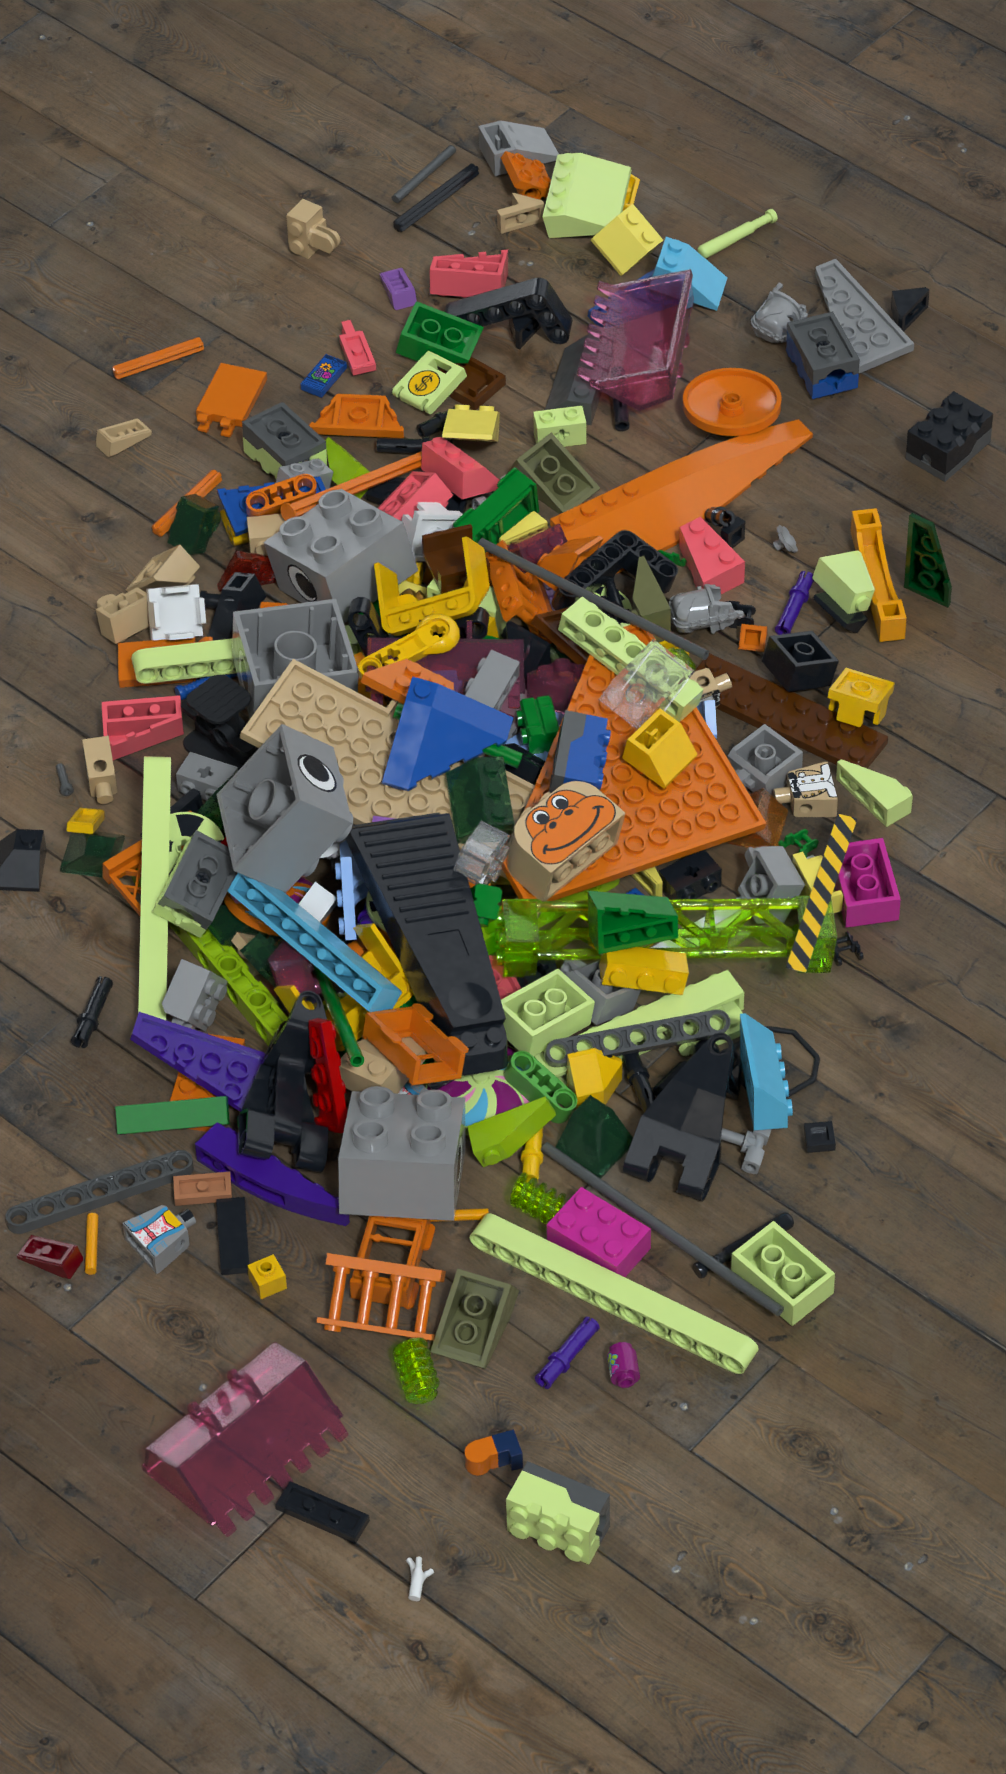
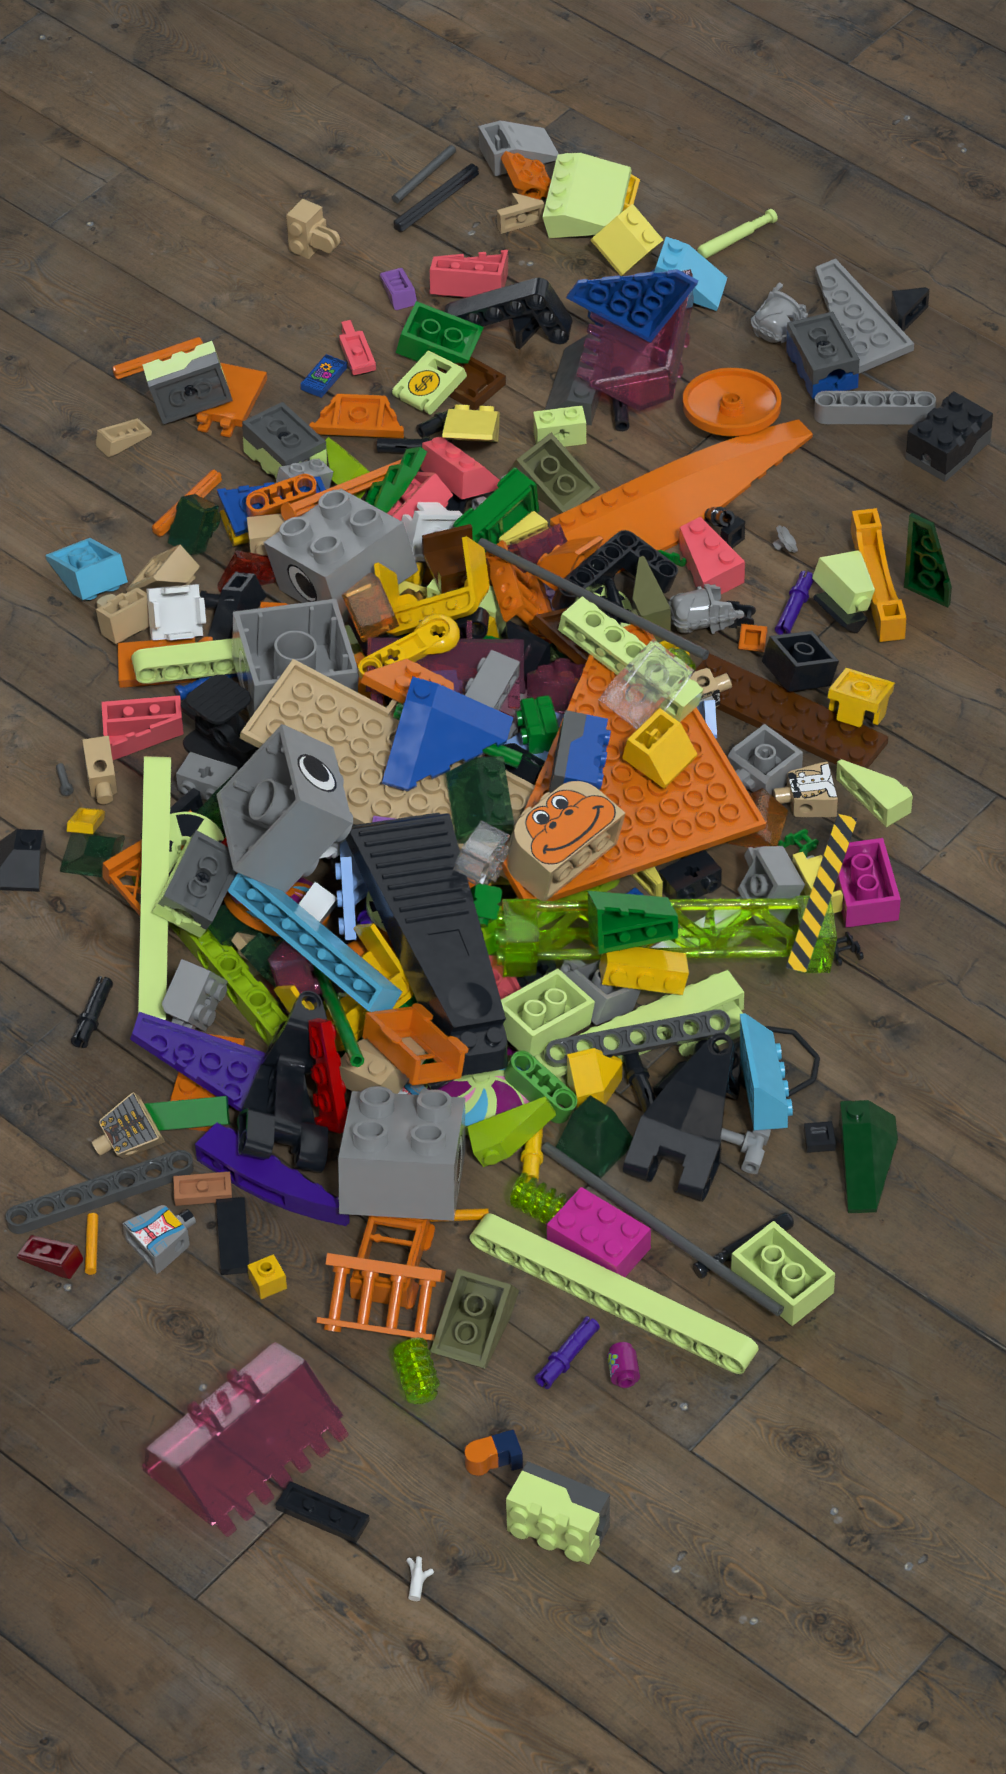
none -> medium azure slope [45,538,128,600]
none -> torso [92,1092,165,1158]
none -> dark grey piece [143,341,233,425]
none -> clear orange slope [342,573,399,642]
none -> green slope [365,447,427,513]
none -> blue slope [566,269,699,343]
none -> light grey beam [814,391,936,425]
none -> dark green wedge [839,1100,898,1213]

